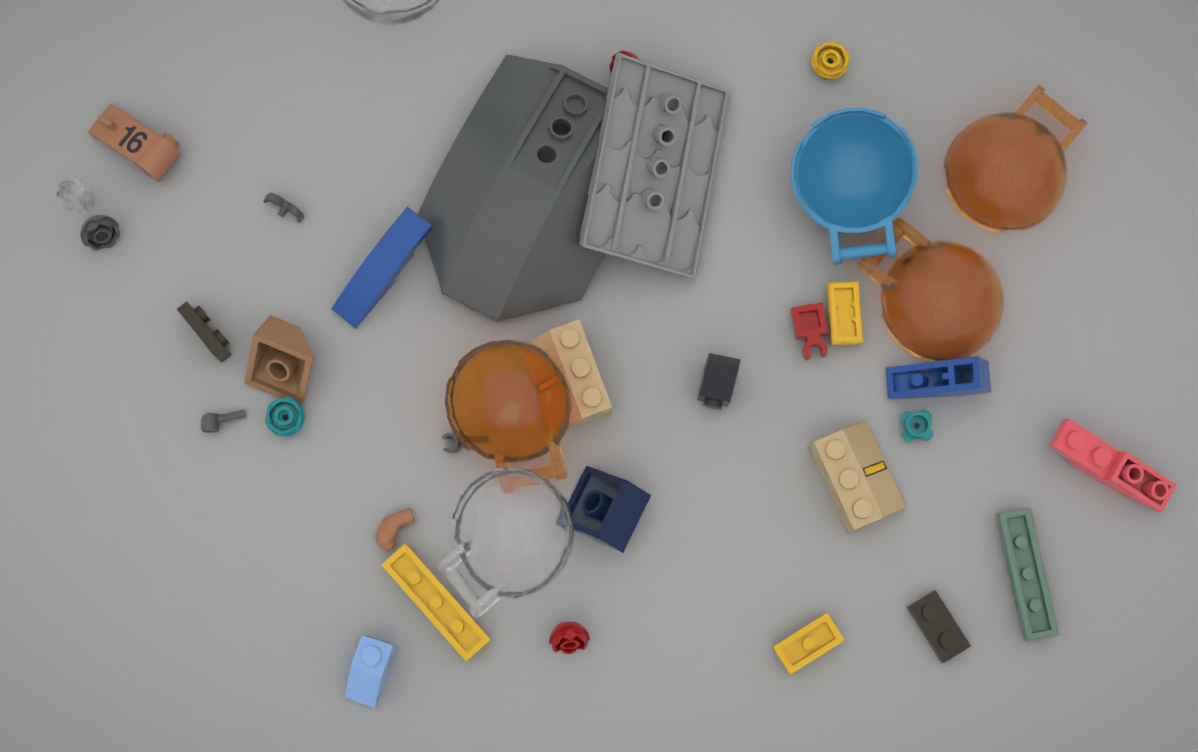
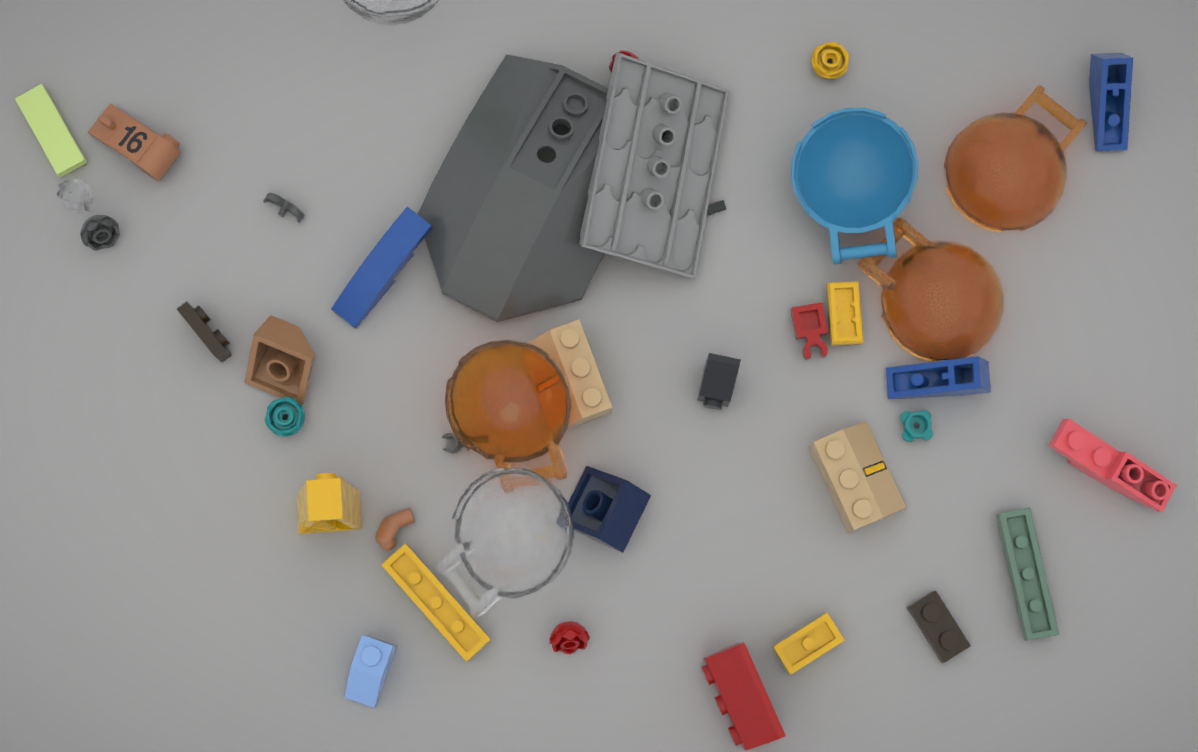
dark grey hand [201,410,246,433] -> none
none -> yellowish green tile [15,84,88,178]
none -> yellow wedge [297,473,362,534]
none -> red slope [701,642,786,751]
none -> black piece [707,200,726,215]
none -> blue slope [1089,53,1133,151]

